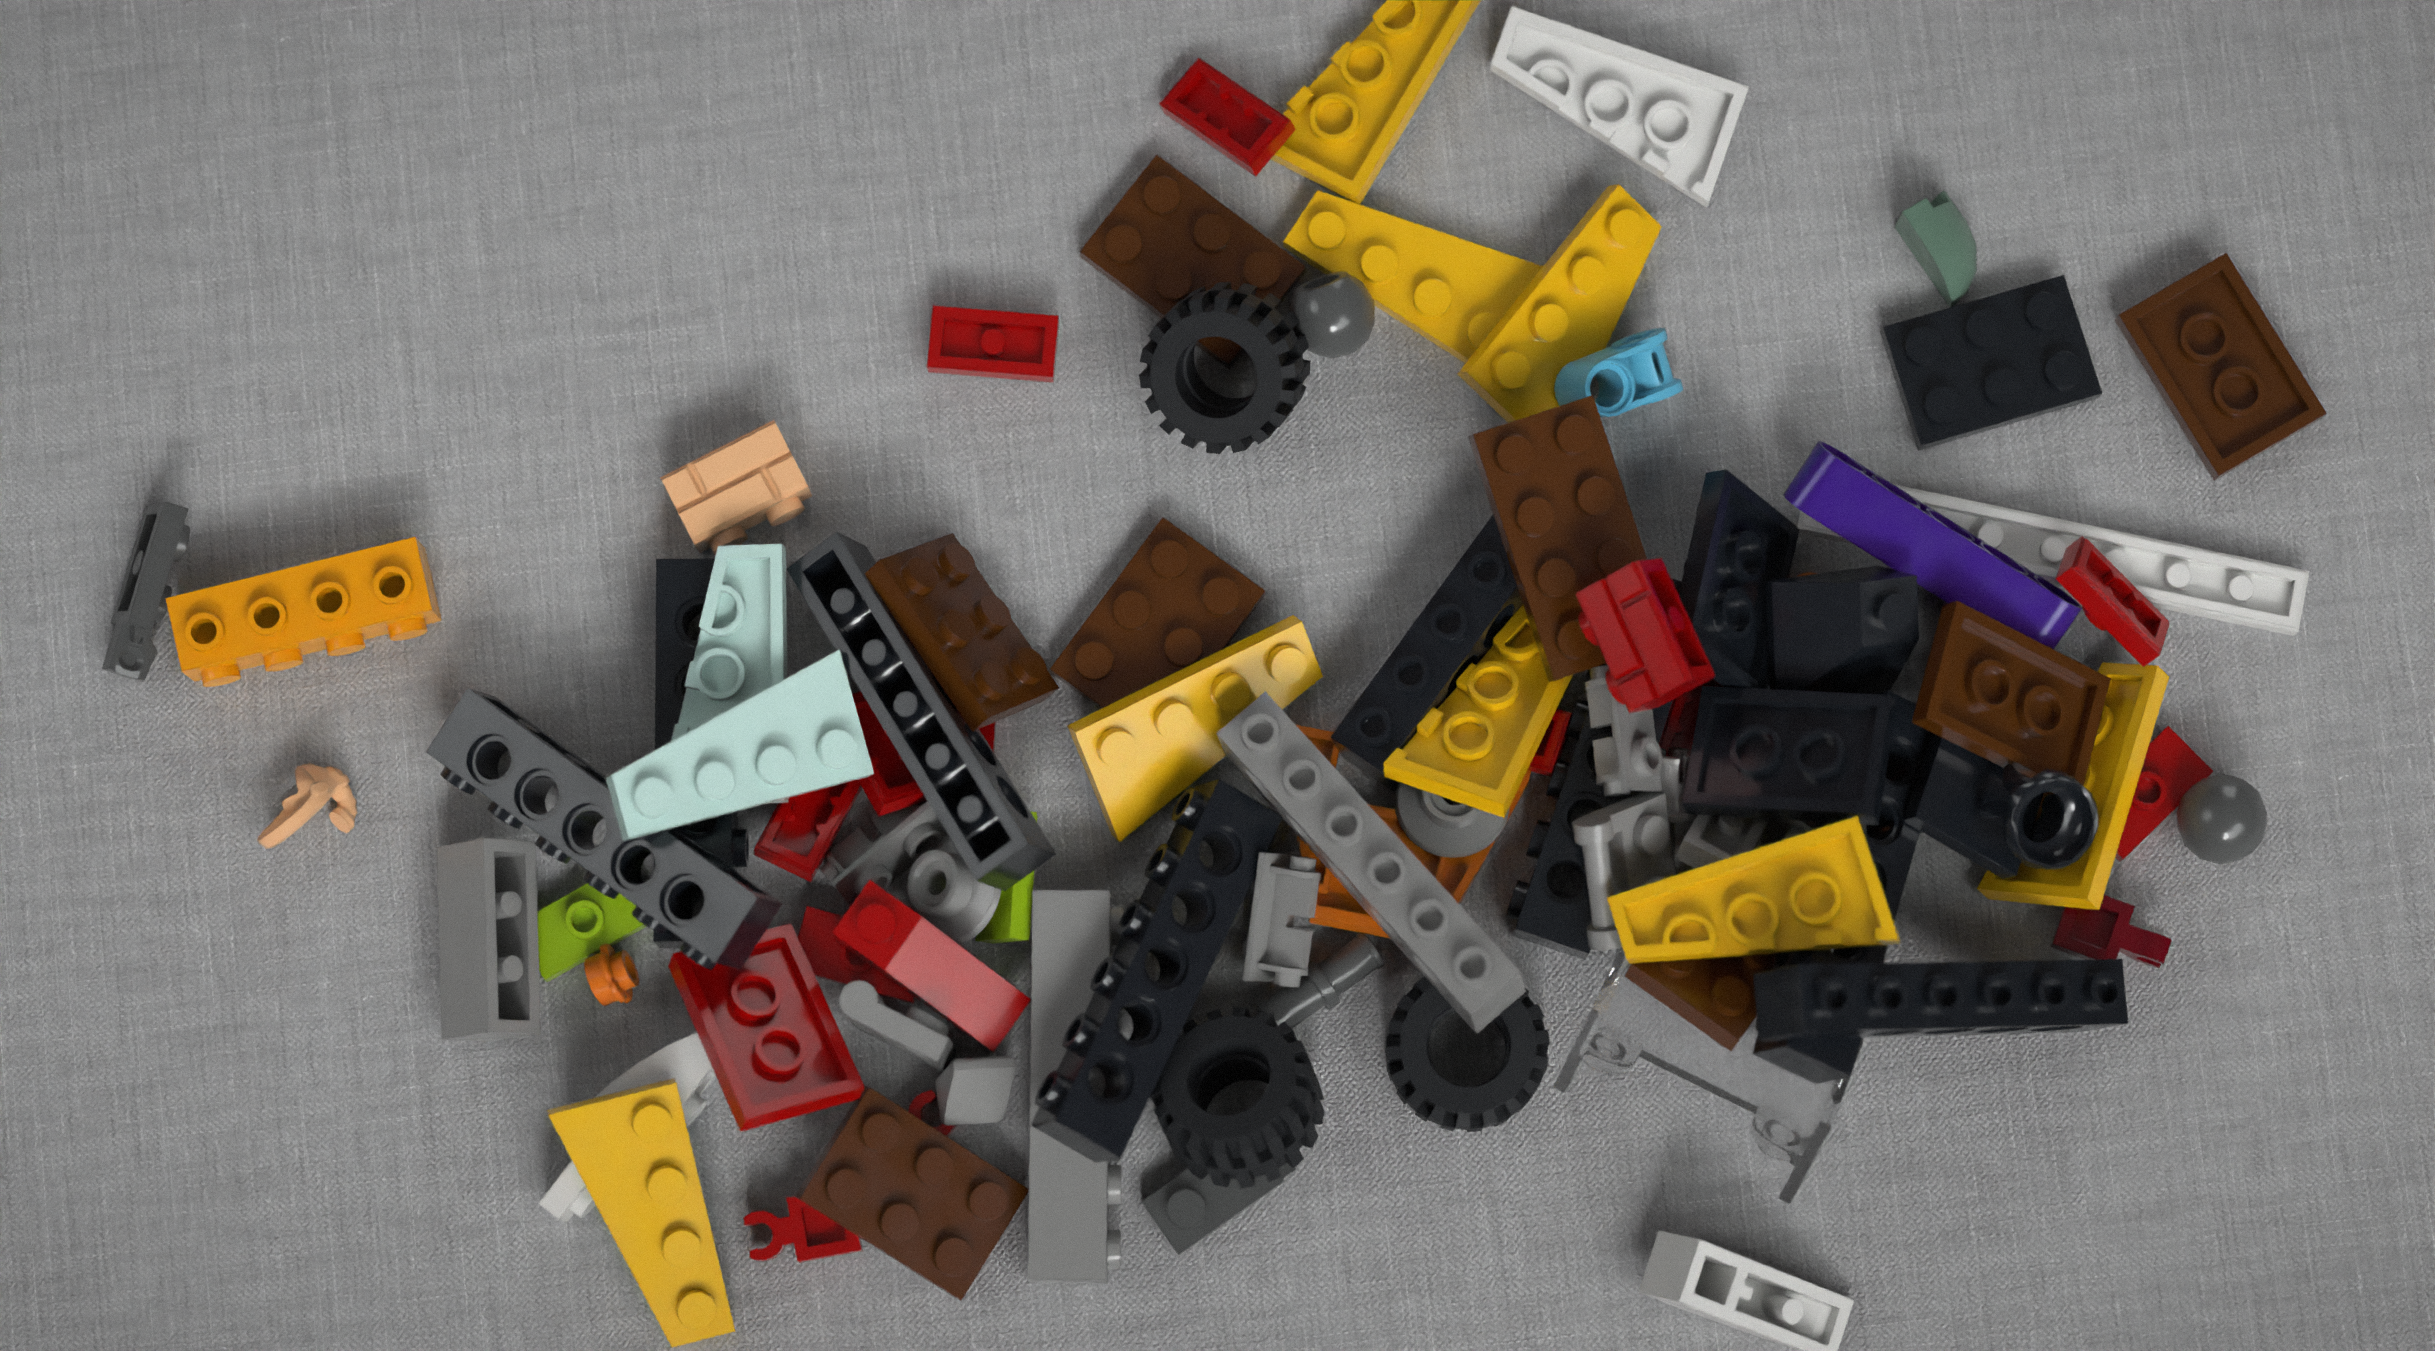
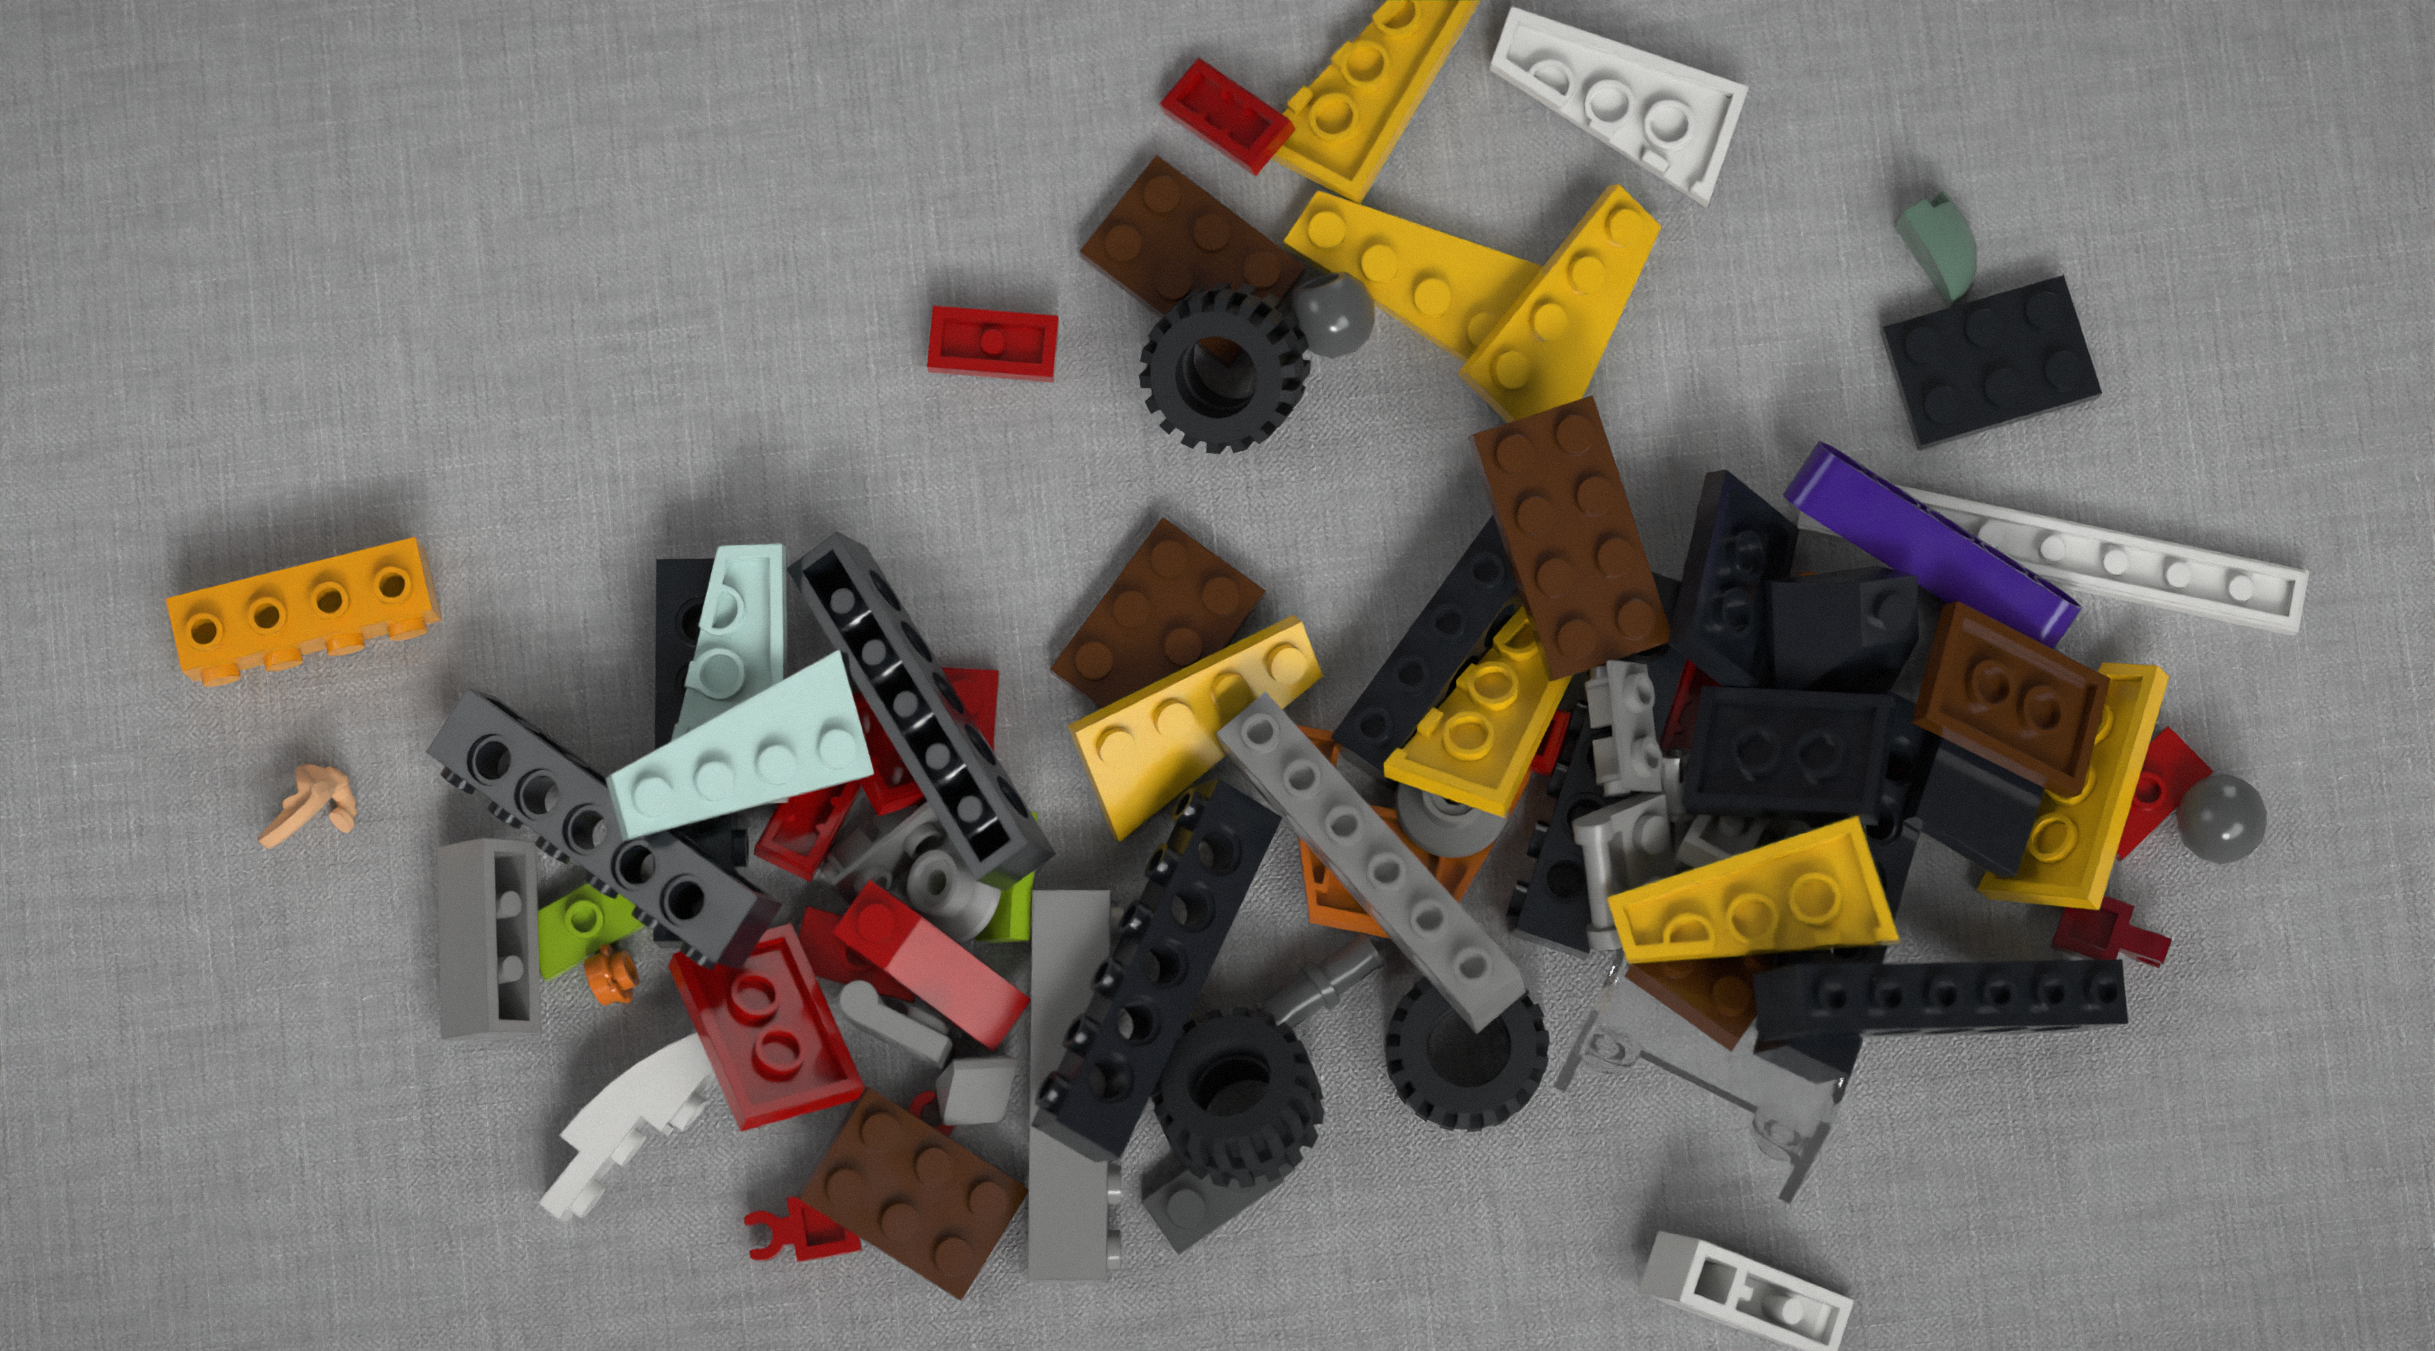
dark grey hinge [102,502,190,680] -> none
yellow wing [547,1078,735,1347] -> none
light nougat brick [660,420,812,555] -> none
reddish brown plate [864,533,1059,732] -> none
light grey hinge [1242,852,1321,988] -> none
medium azure piece [1554,328,1683,417] -> none
red brick [1576,558,1716,713] -> none
black piece [1978,764,2099,870] -> none
red plate [2056,536,2169,667] -> none
reddish brown plate [2114,253,2327,481] -> none

